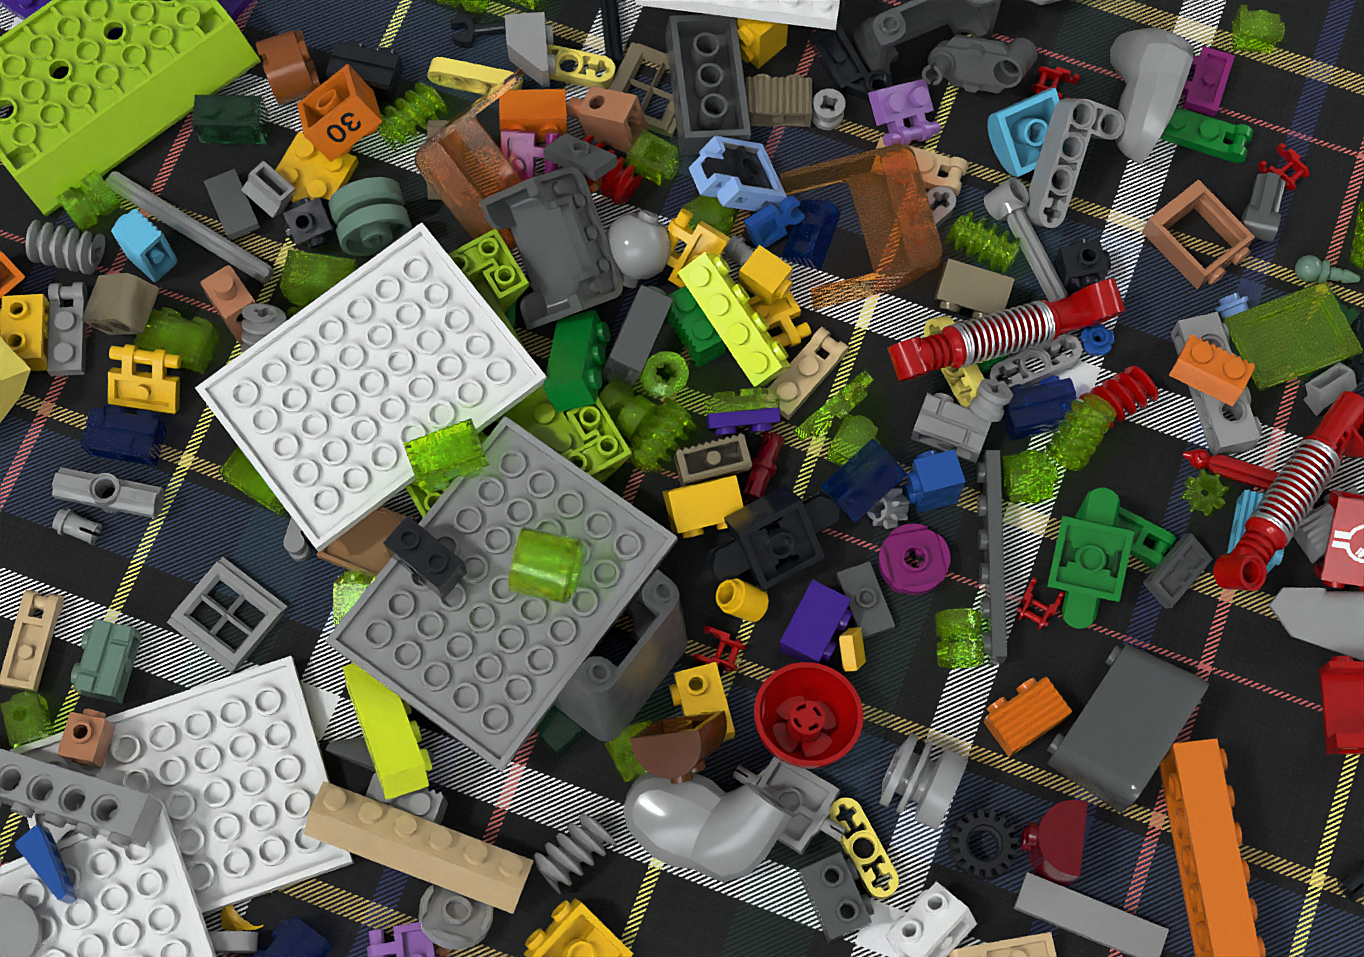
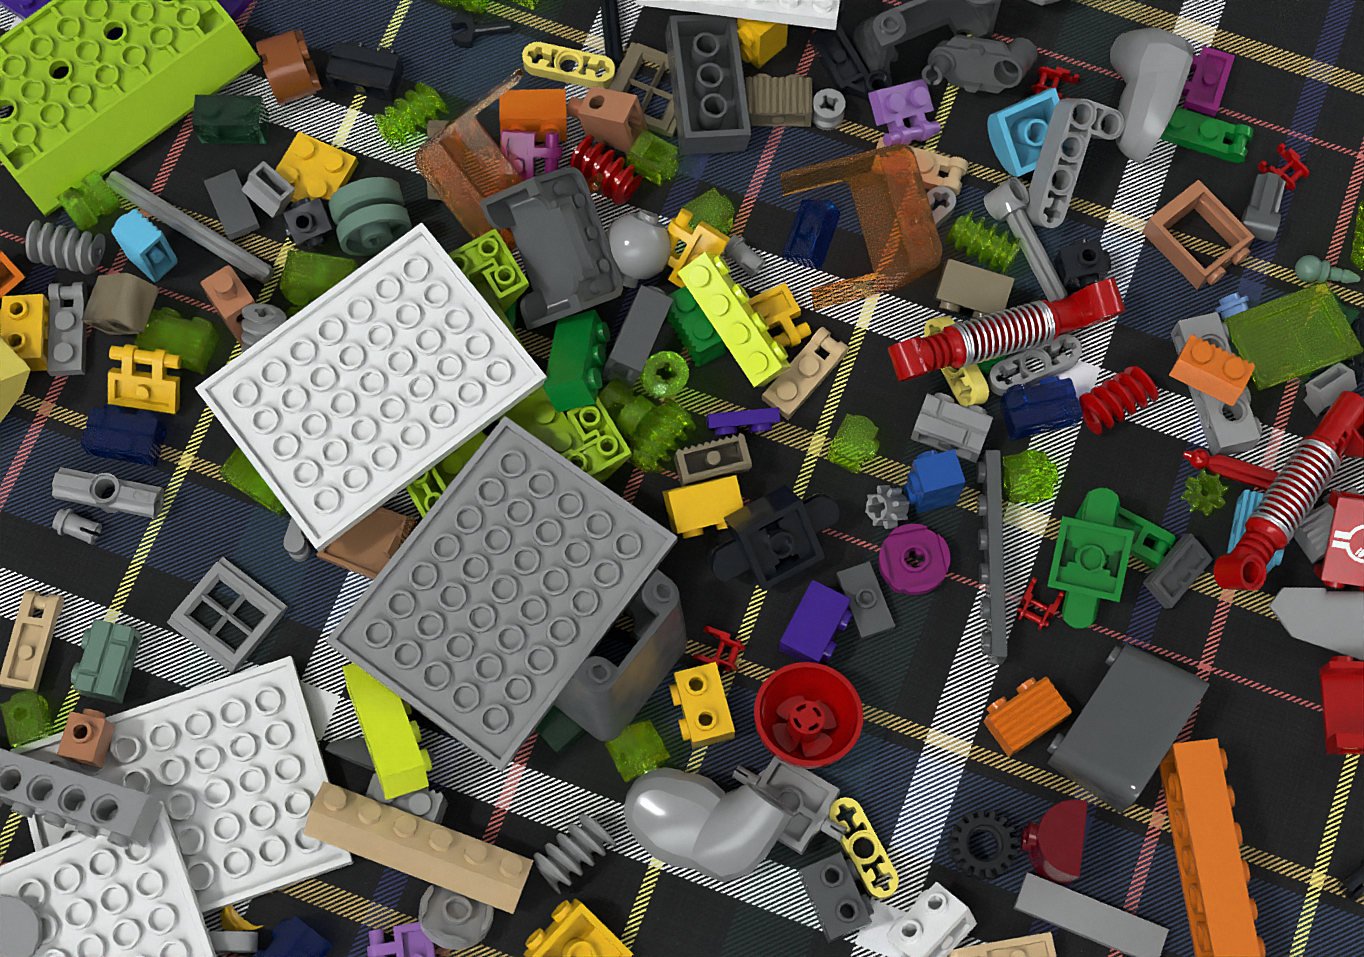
blue slope [15,824,77,904] -> none
orange brick [297,64,383,162] -> none
clear neon green brick [333,570,375,625] -> none
black brick [383,516,467,599] -> none
clear neon green brick [403,418,489,492] -> none
light yellow beam [427,57,523,98] -> none
light grey slope [505,12,556,87] -> none
clear neon green piece [508,527,585,604] -> none
dark grey plate [543,133,617,181] -> none
reddish brown brick [630,710,727,784] -> none
light blue piece [689,136,787,212] -> none
clear neon green plate [704,387,780,414] -> none
yellow brick [716,579,769,622] -> none
yellow brick [738,245,793,306] -> none
dark red pin [741,432,785,502] -> none
blue plate [744,195,805,248] -> none
clear neon green plate [793,370,874,441] -> none
clear blue brick [821,438,907,523] -> none
yellow tile [839,627,866,671] -> none
light grey wheel [879,732,968,830] -> none
clear neon green wheel [935,608,984,669] -> none
light grey wheel [969,379,1013,422] -> none
clear neon green piece [1045,394,1116,471] -> none
blue plate [1080,324,1115,356] -> none
clear neon green brick [1231,4,1285,54] -> none

